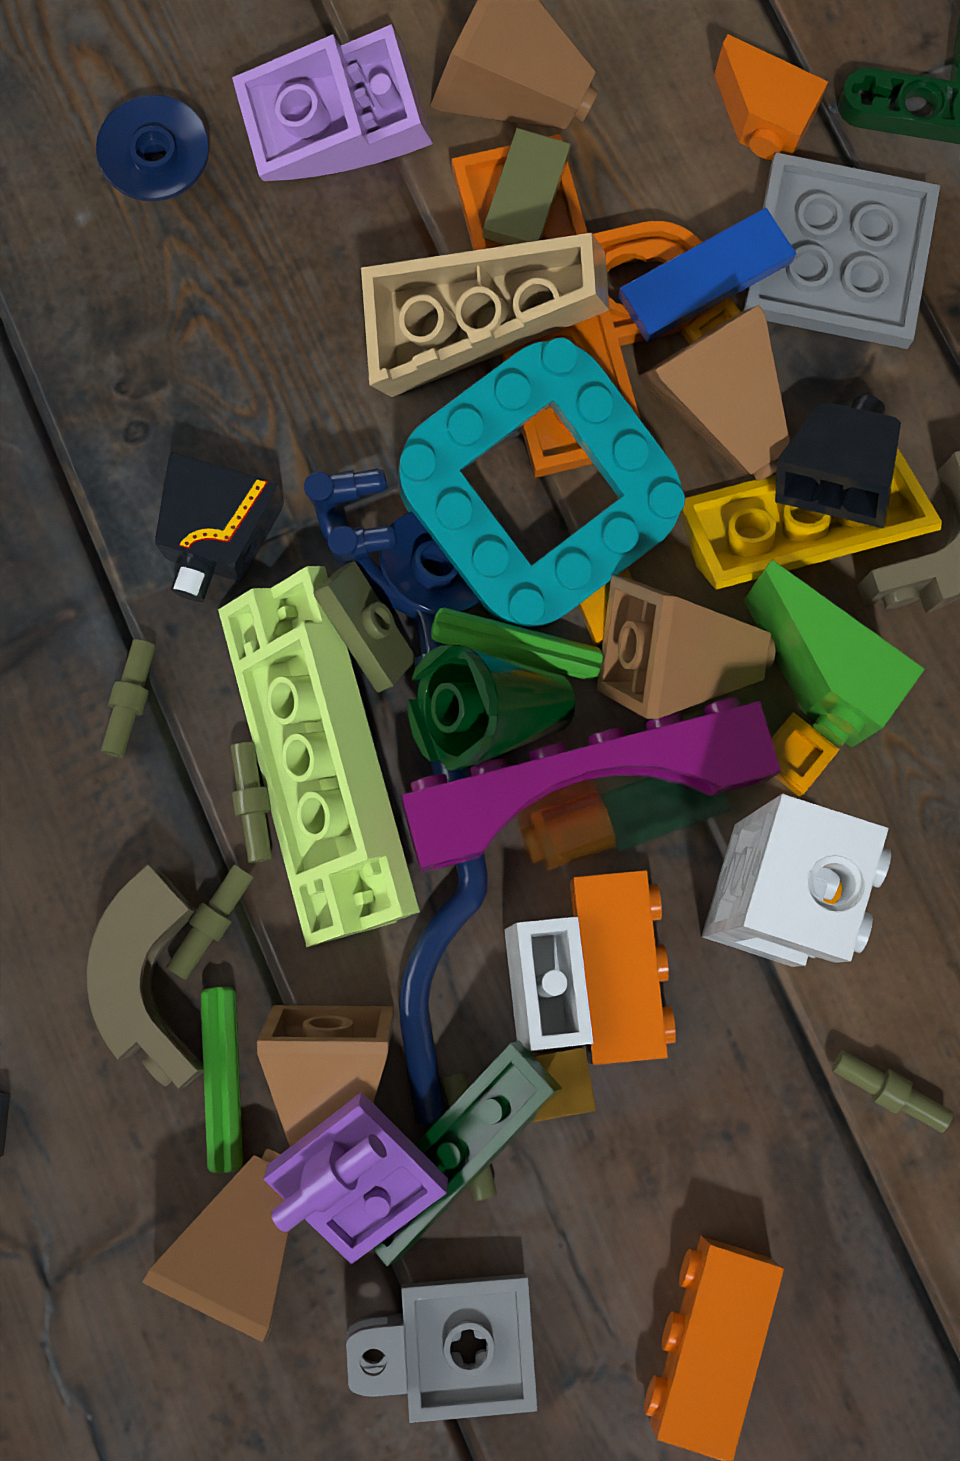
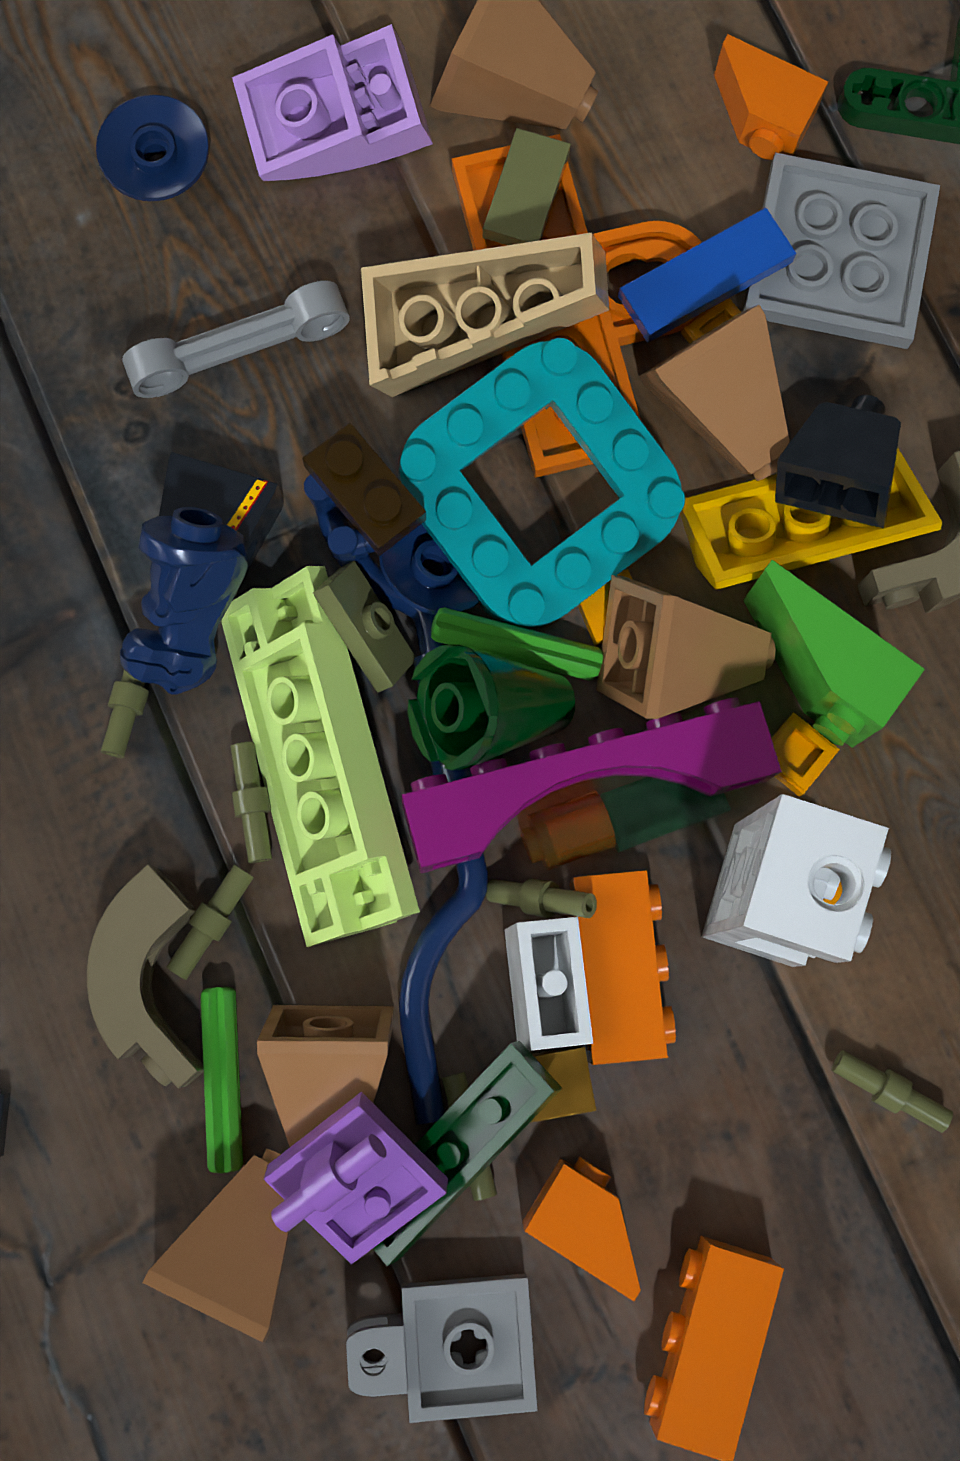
none -> dark blue animal [120,507,248,695]
none -> light grey piece [122,281,350,398]
none -> dark brown plate [302,422,426,556]
none -> olive bar [486,878,597,918]
none -> orange slope [522,1156,641,1301]

